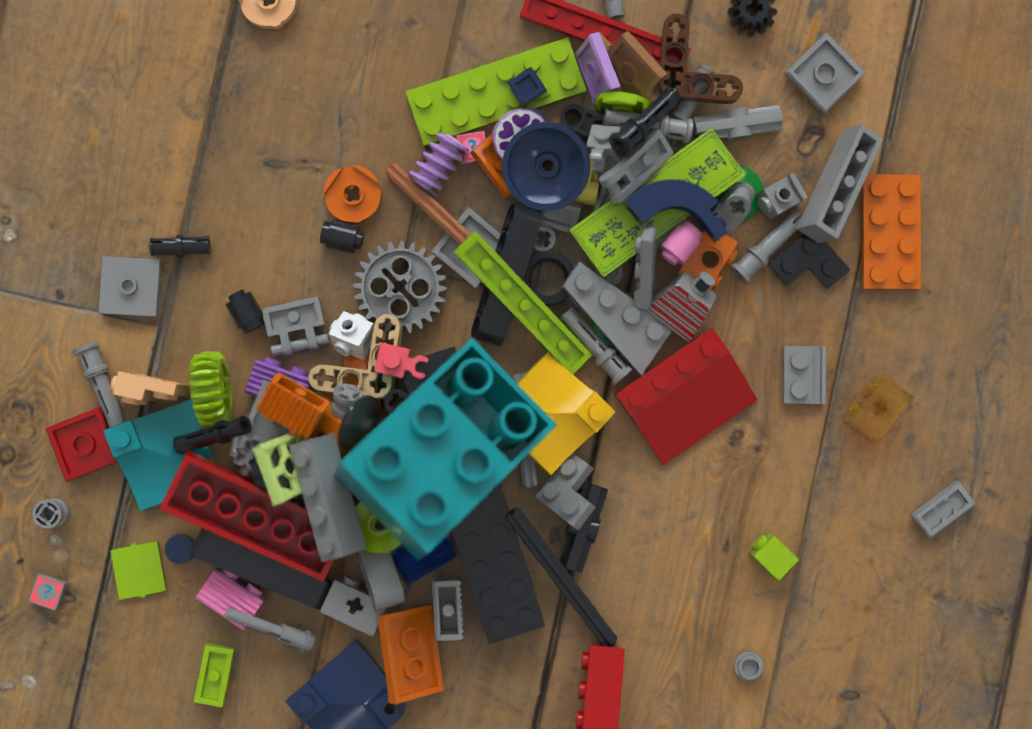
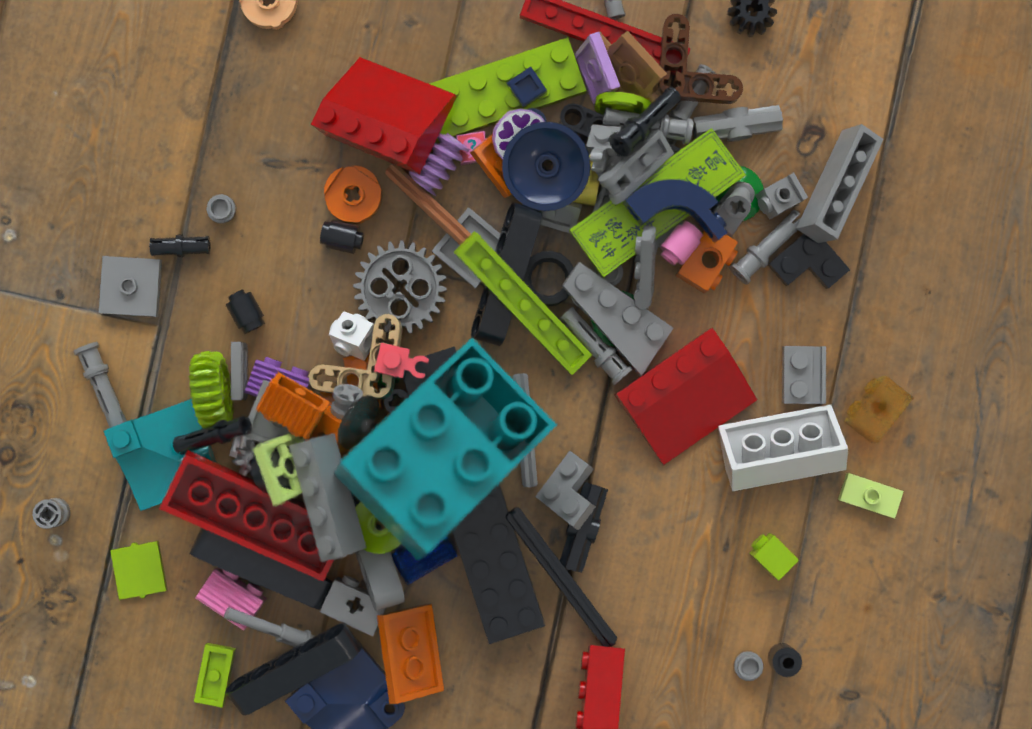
tile [28,573,68,611] -> none
red plate [45,407,118,482] -> none
light nougat plate [110,371,190,405] -> none
dark blue tile [165,534,194,564] -> none
light grey plate [262,296,330,357] -> none
light grey brick [432,576,465,641] -> none
yellow slope [517,352,615,475] -> none
light grey bush [533,226,556,252] -> none
light grey torso [646,272,716,343] -> none
light grey plate [784,32,866,114] -> none
orange plate [861,174,921,290] -> none
light grey plate [910,480,976,539] -> none
none -> light grey plate [207,194,236,223]
none -> black beam [225,623,361,716]
none -> light grey tile [231,342,248,400]
none -> red slope [311,57,457,175]
none -> white slope [718,404,848,491]
none -> black brick [768,643,802,677]
none -> yellowish green plate [838,473,904,518]

